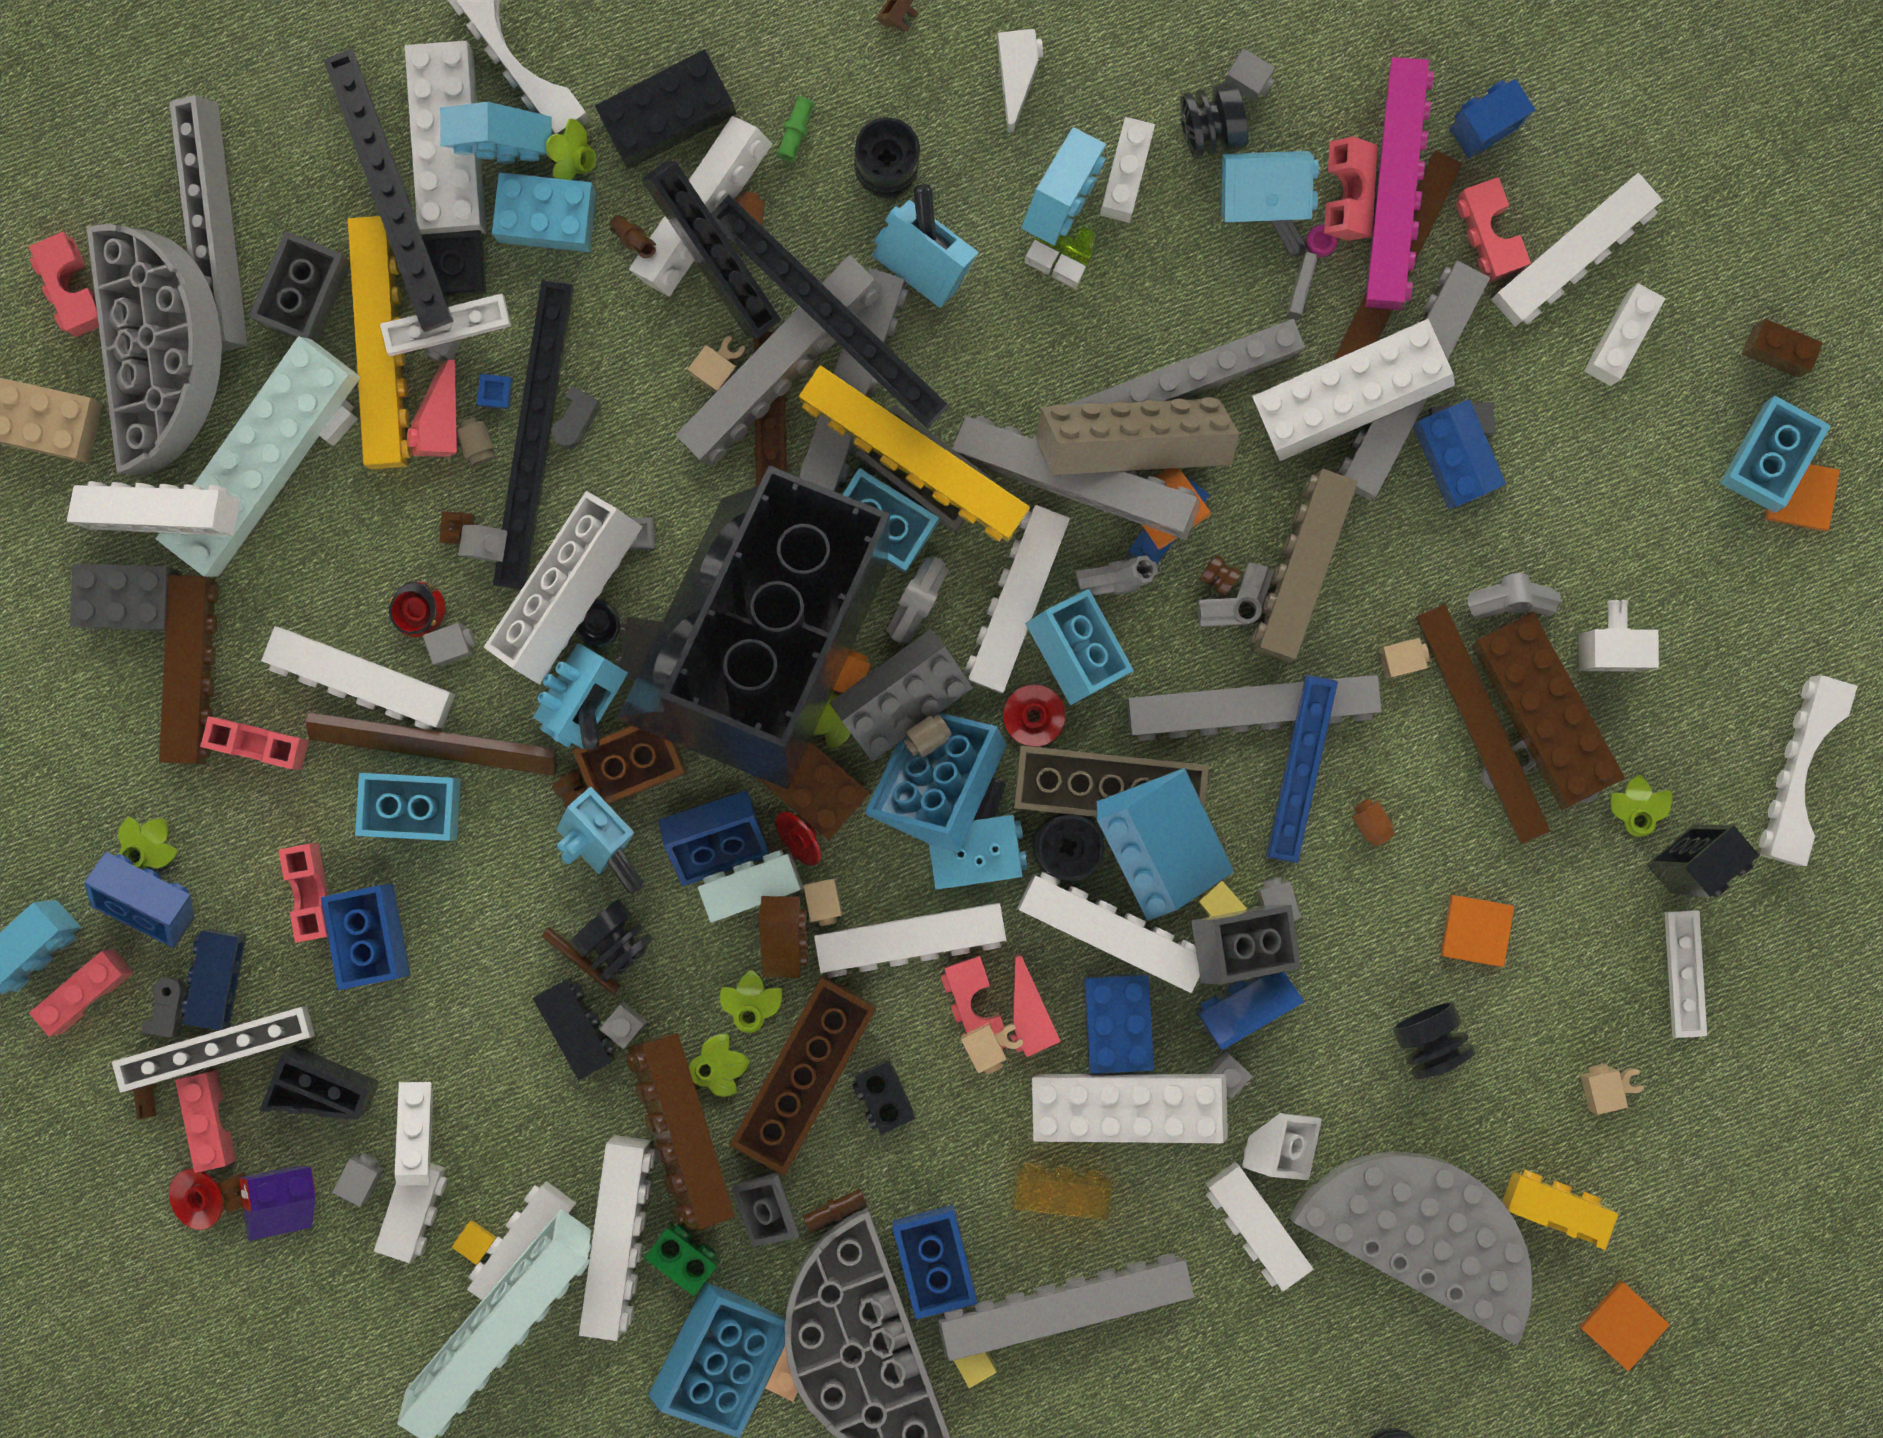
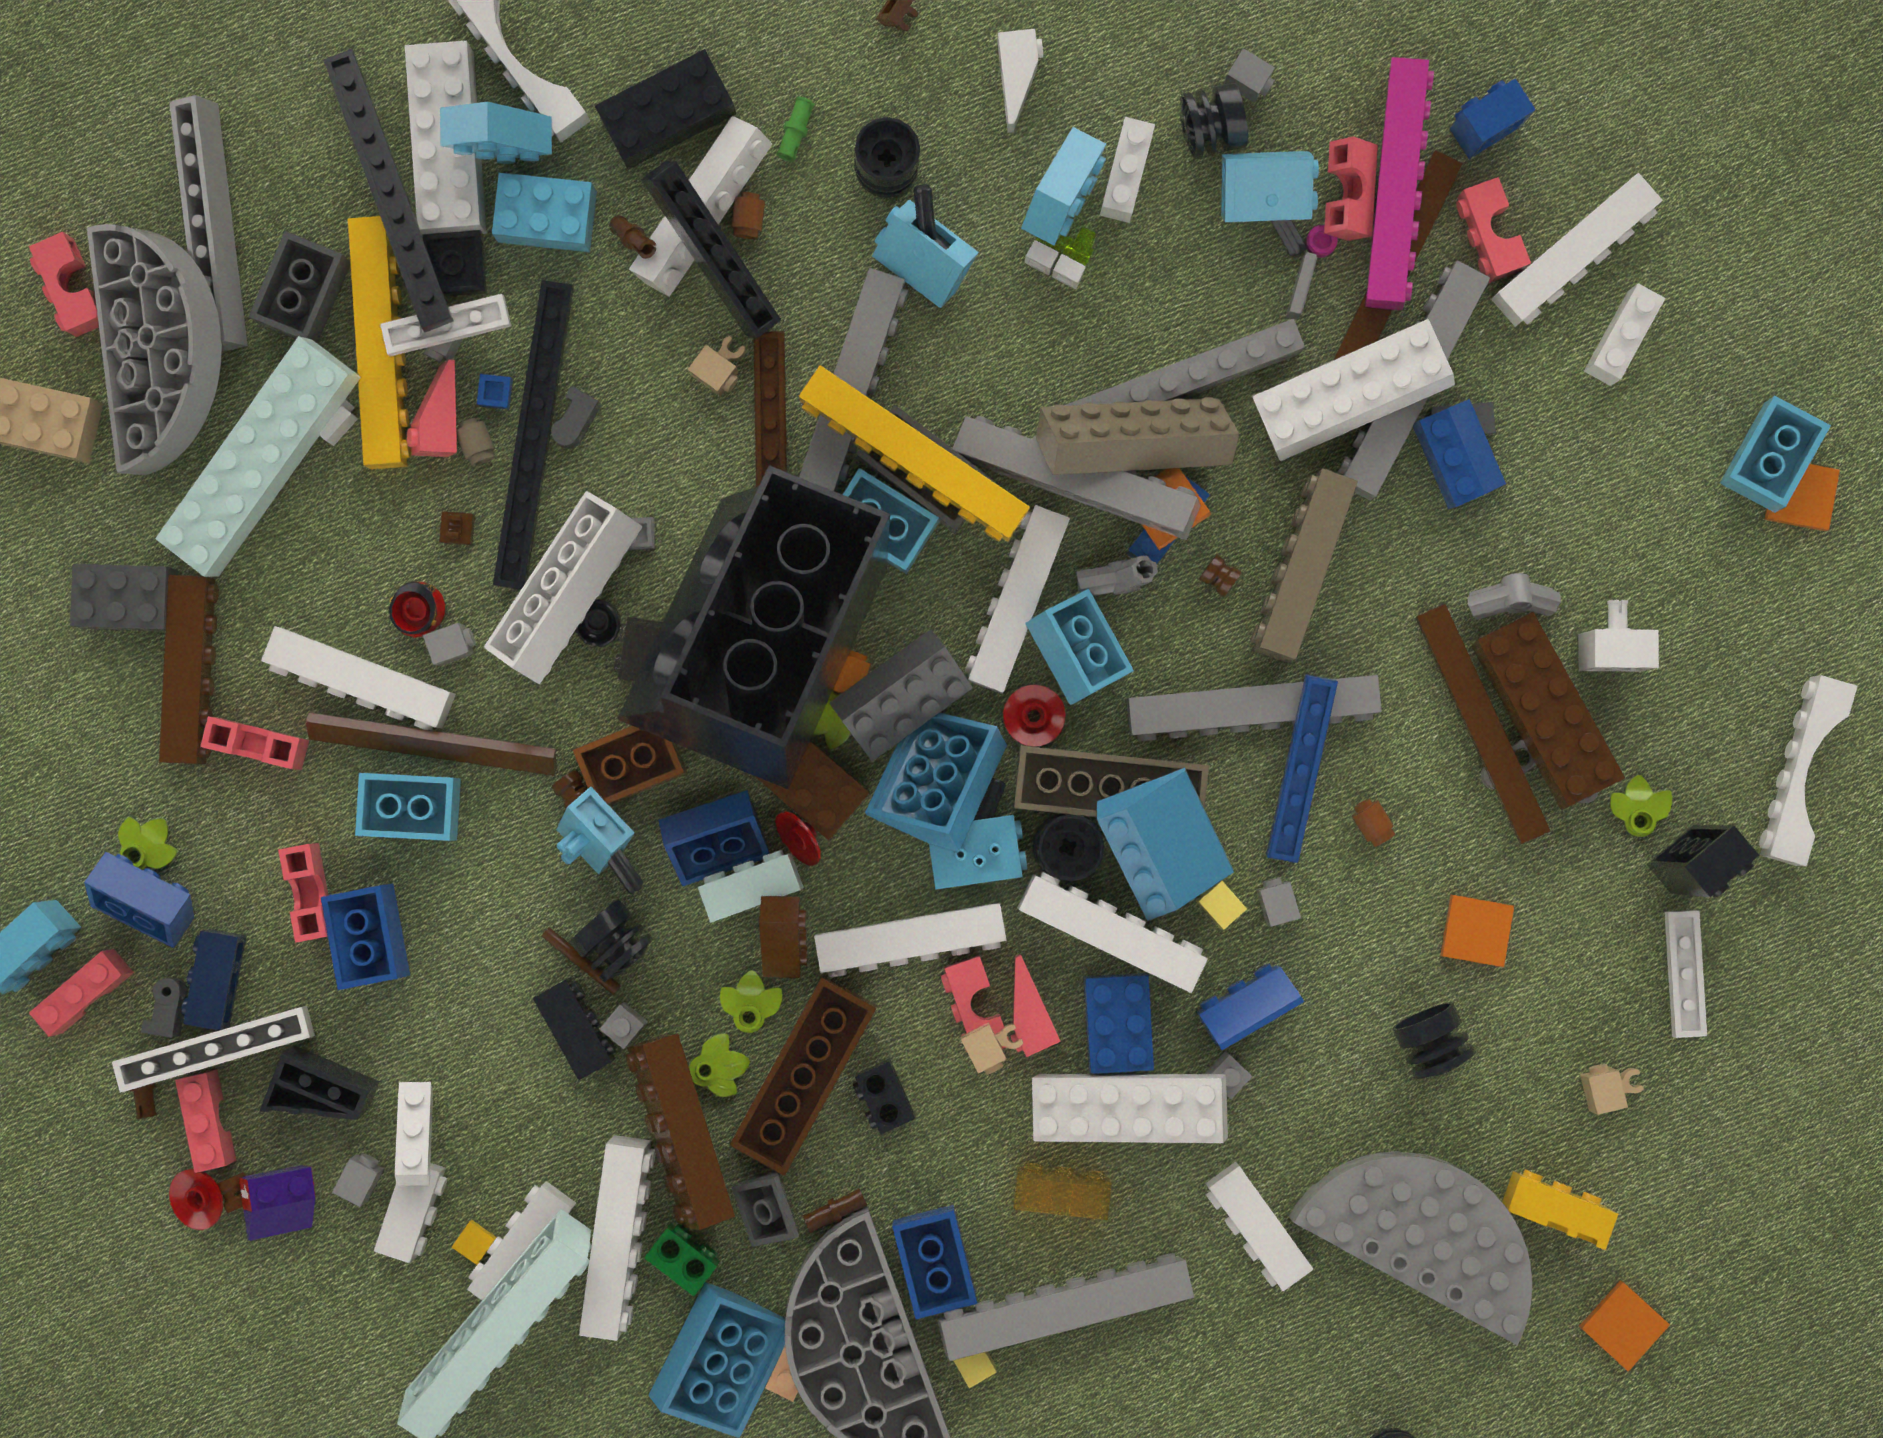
white brick [67,481,240,536] -> none
light grey brick [458,525,507,562] -> none
medium azure piece [533,643,628,750] -> none
lime plate [546,118,596,180] -> none
light grey brick [676,255,883,467] -> none
black plate [711,195,949,429] -> none
tan brick [803,878,843,926] -> none
light grey piece [886,557,949,643] -> none
dark tan brick [903,714,952,758] -> none
dark grey brick [1192,905,1301,984] -> none
light grey piece [1198,562,1274,627] -> none
white slope [1242,1113,1322,1180] -> none
tan brick [1378,638,1430,679] -> none
reddish brown brick [1742,319,1823,378] -> none

